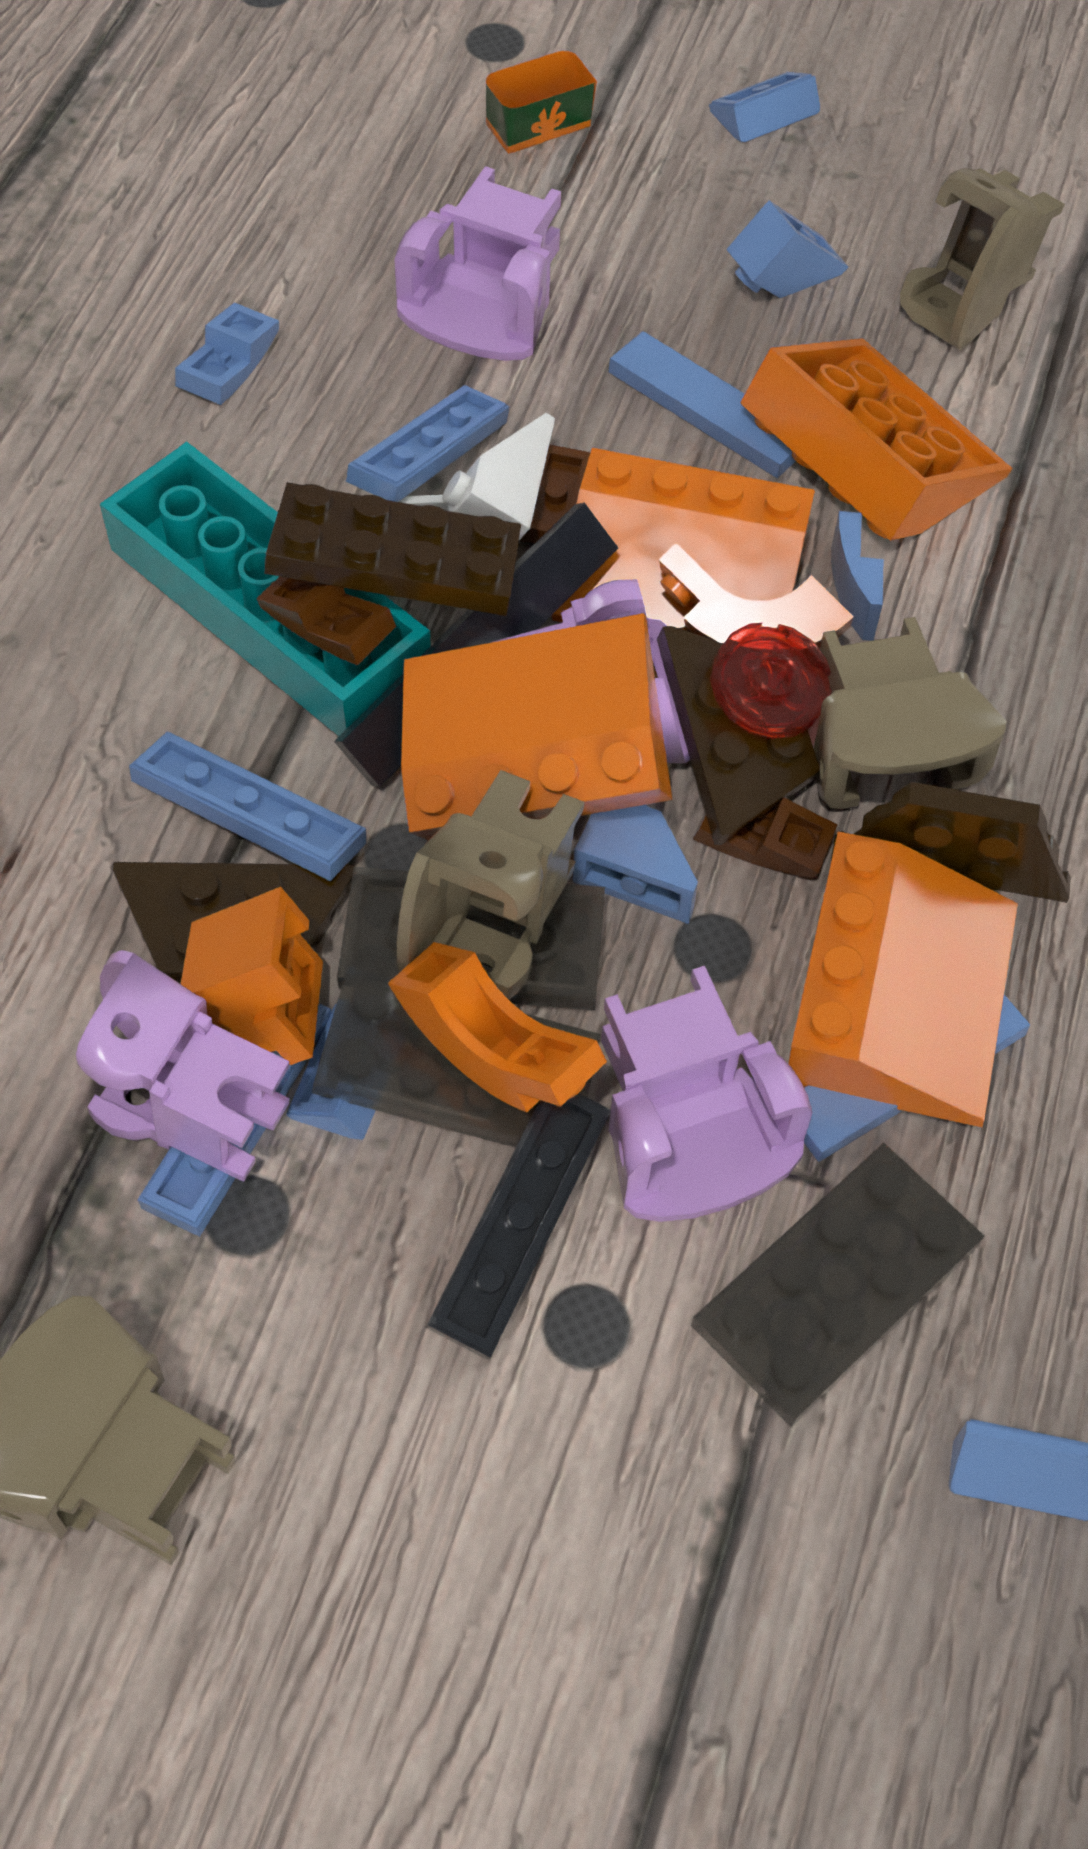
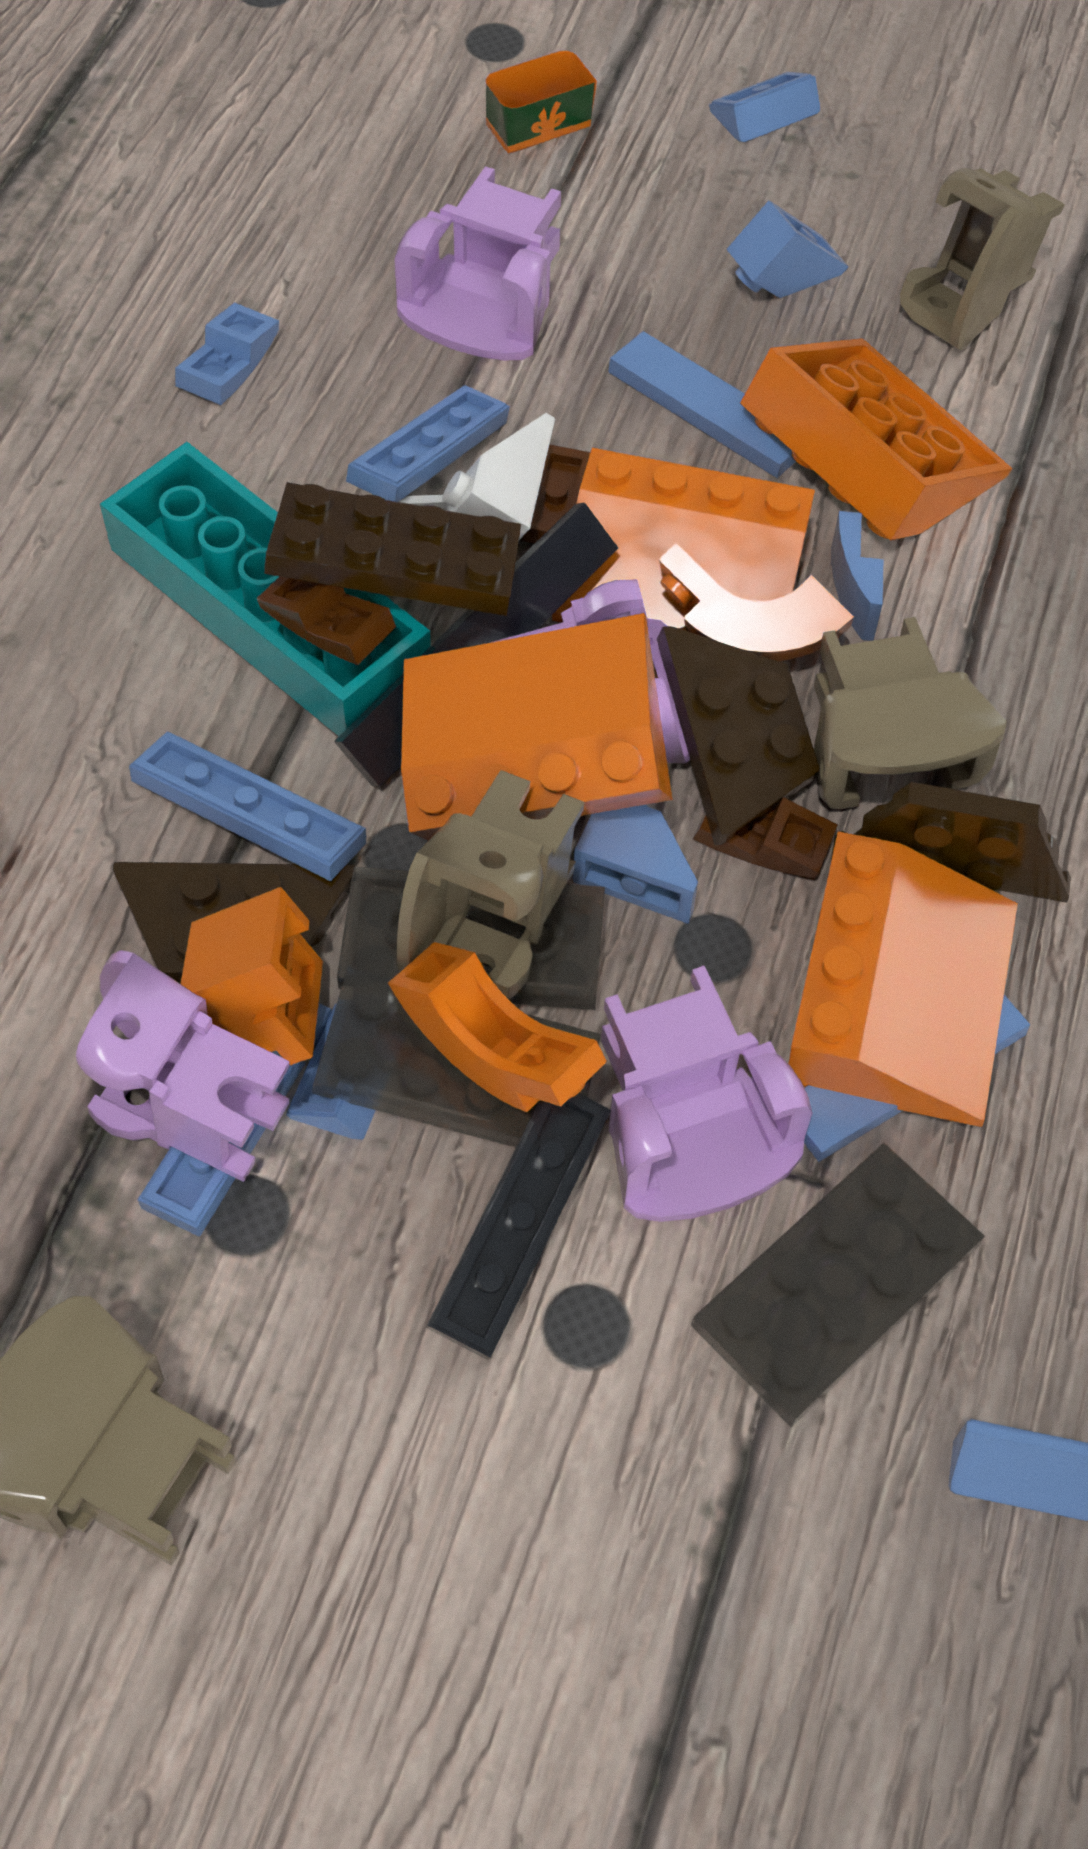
clear red tile [710,622,832,739] -> none

